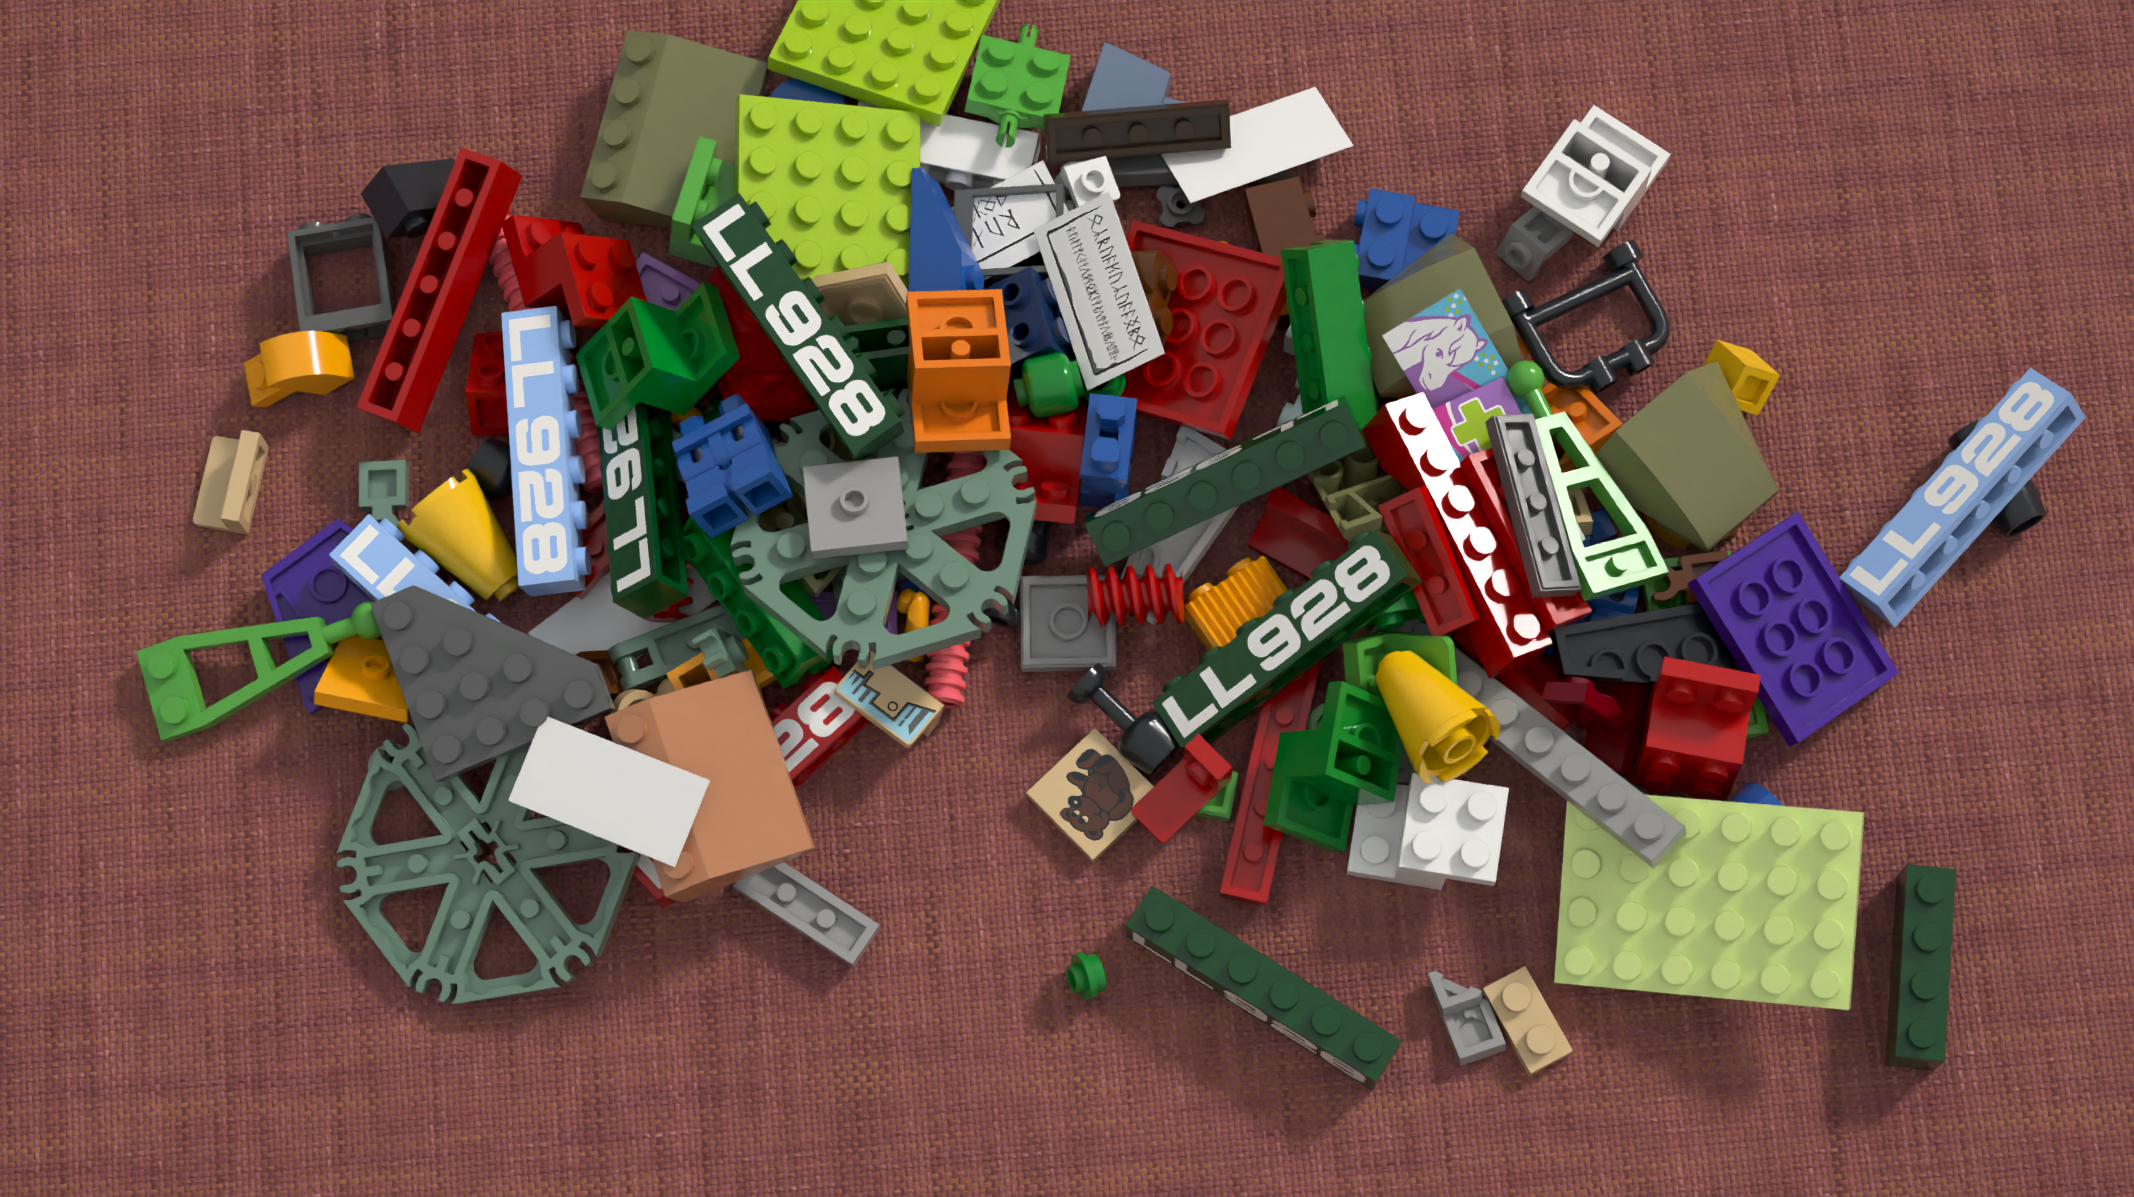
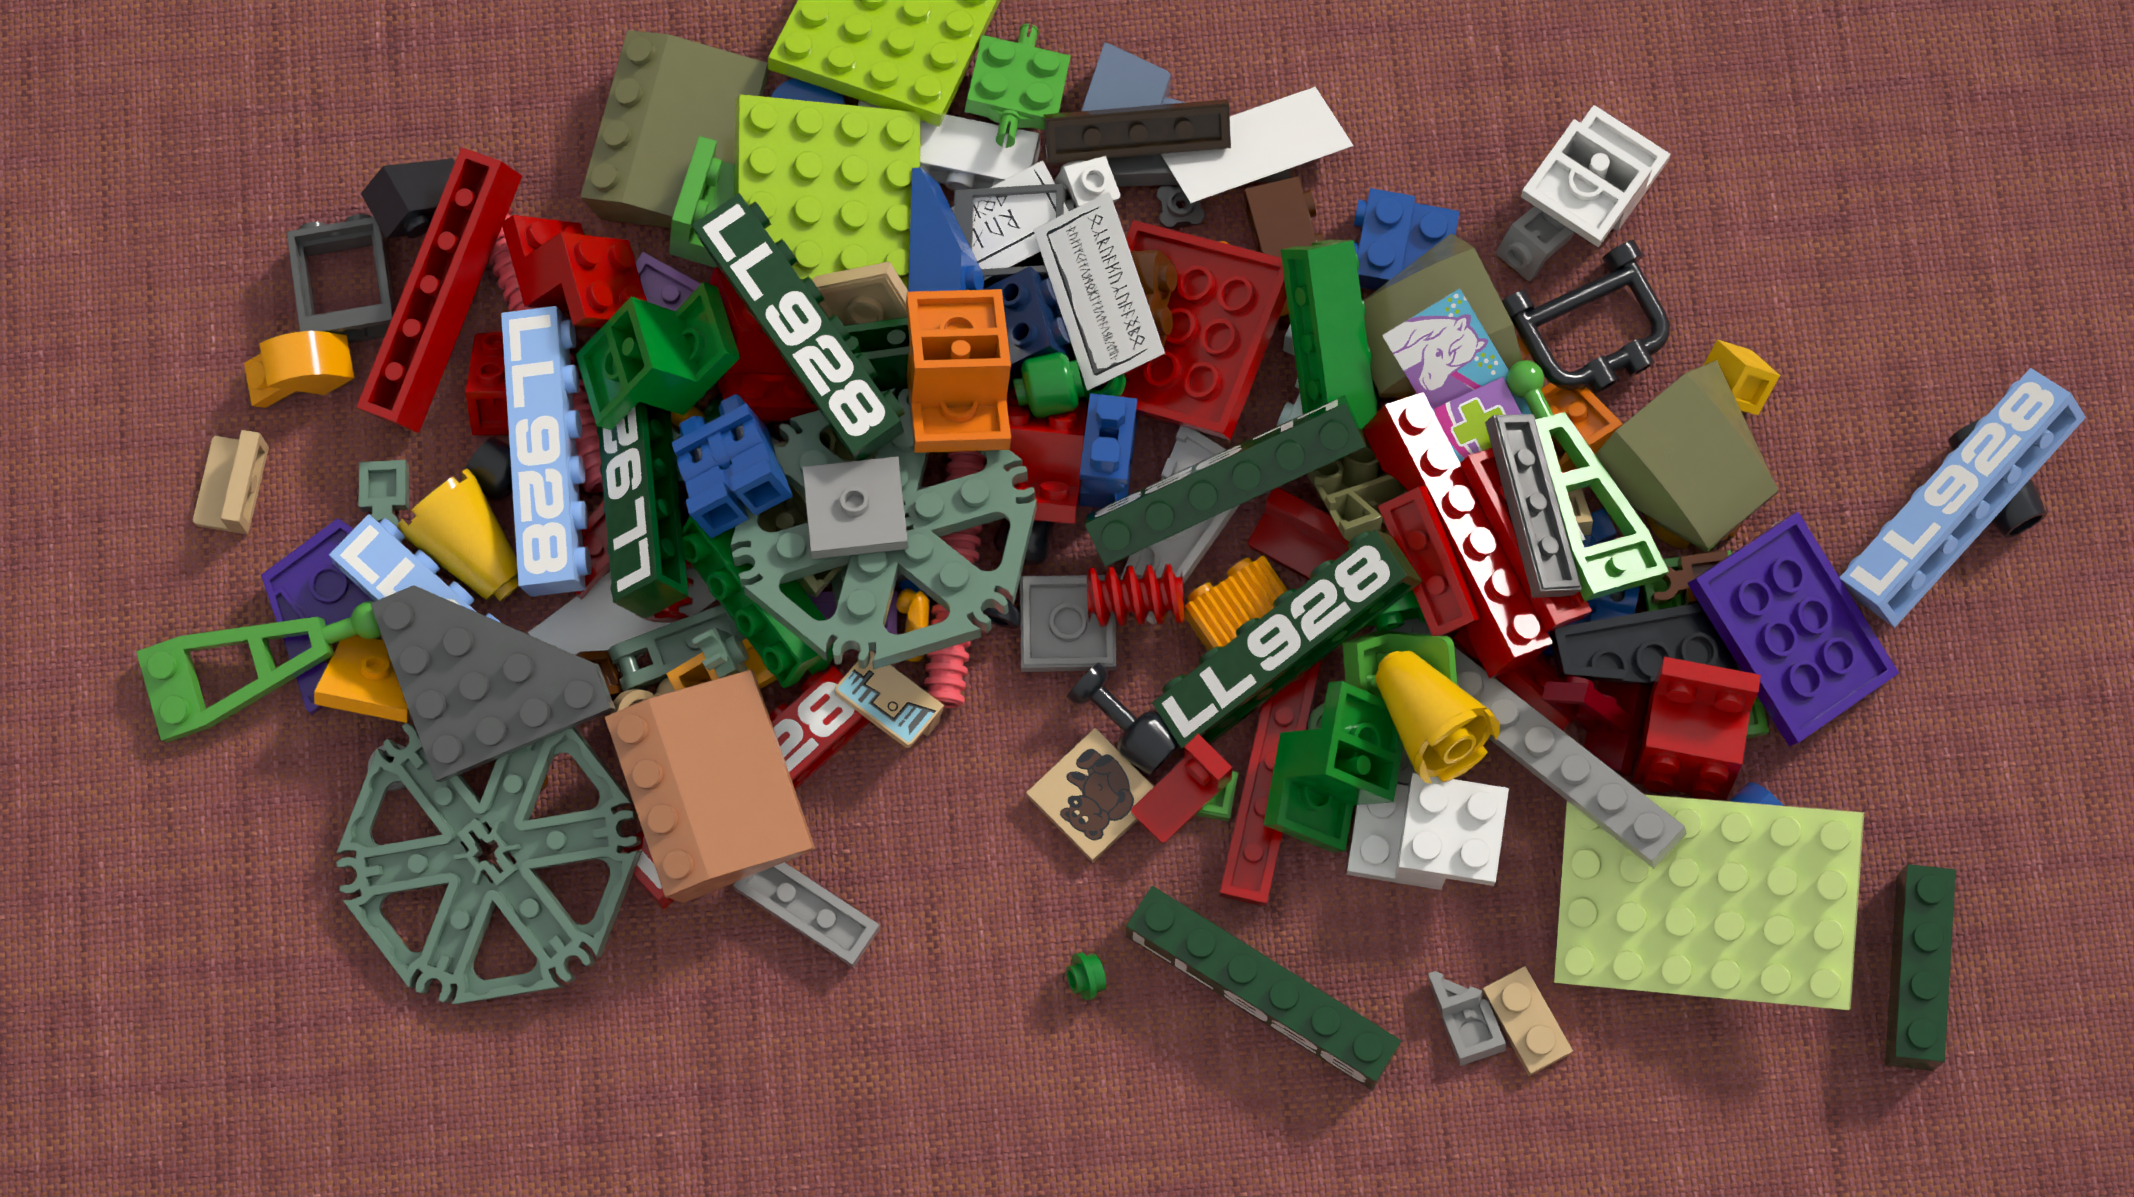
white sticker [508,717,710,867] -> none

